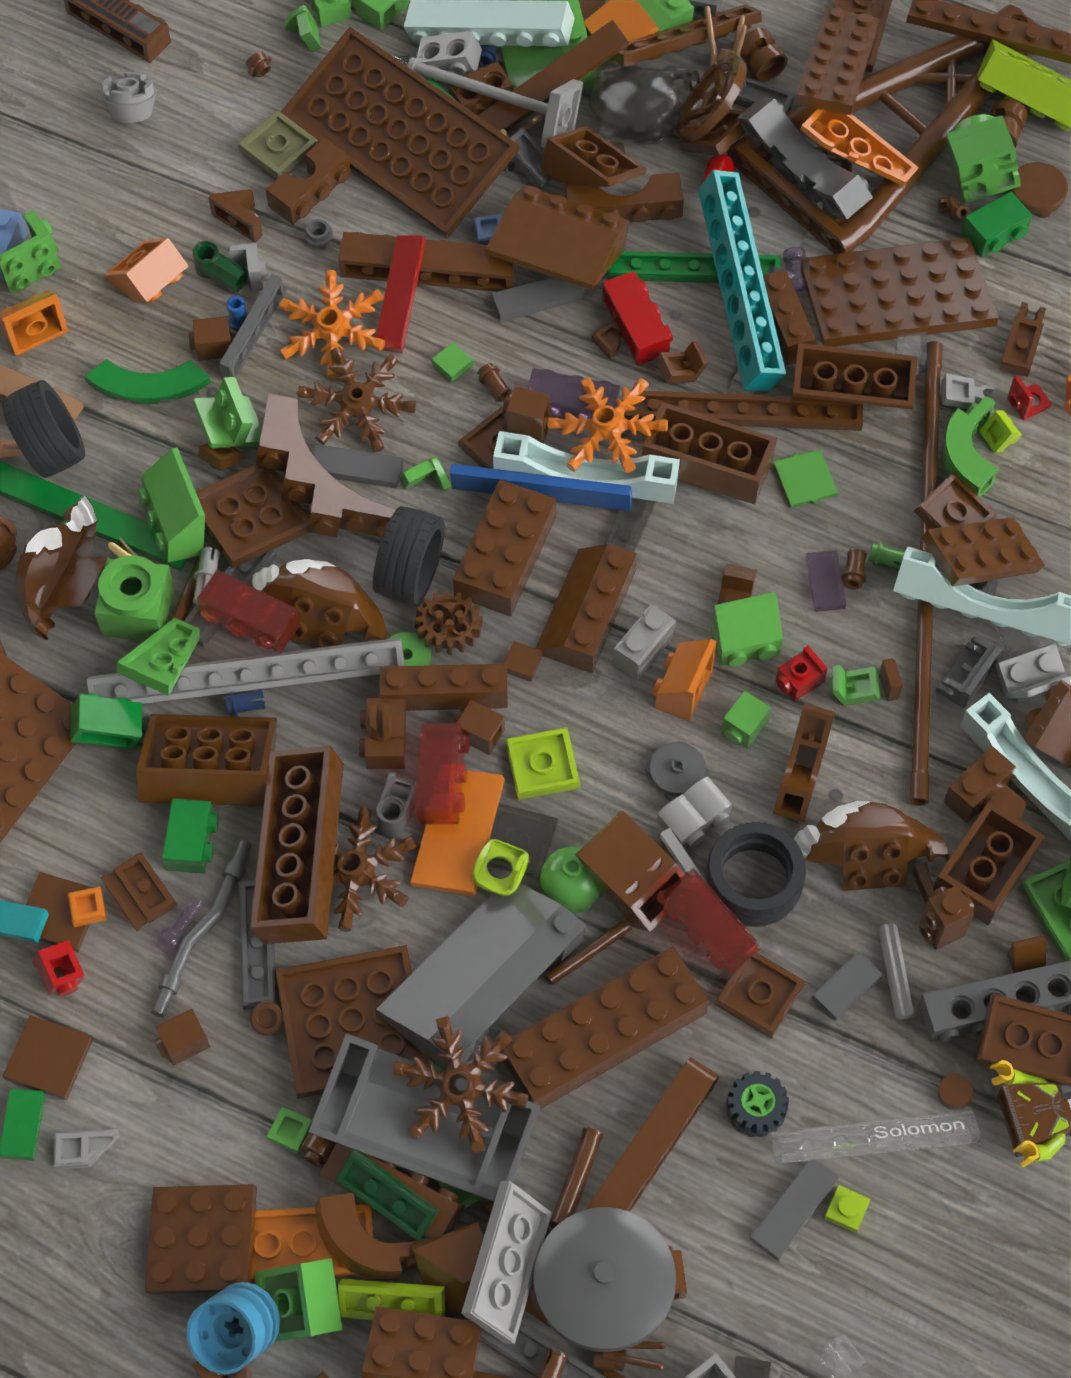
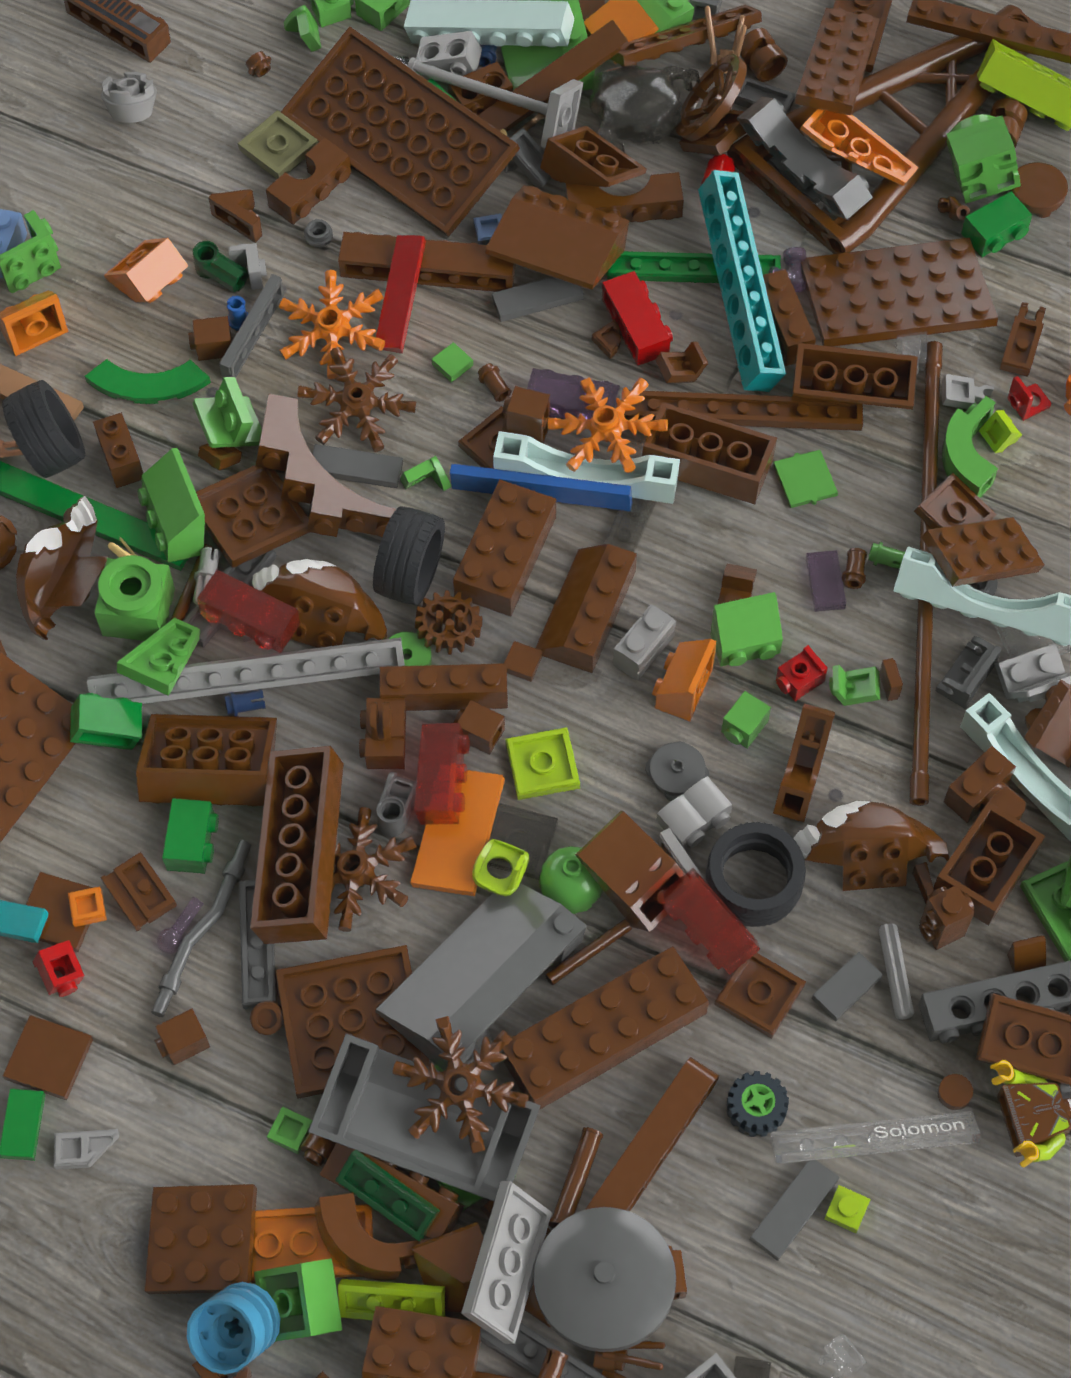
none -> reddish brown brick [93,412,143,488]

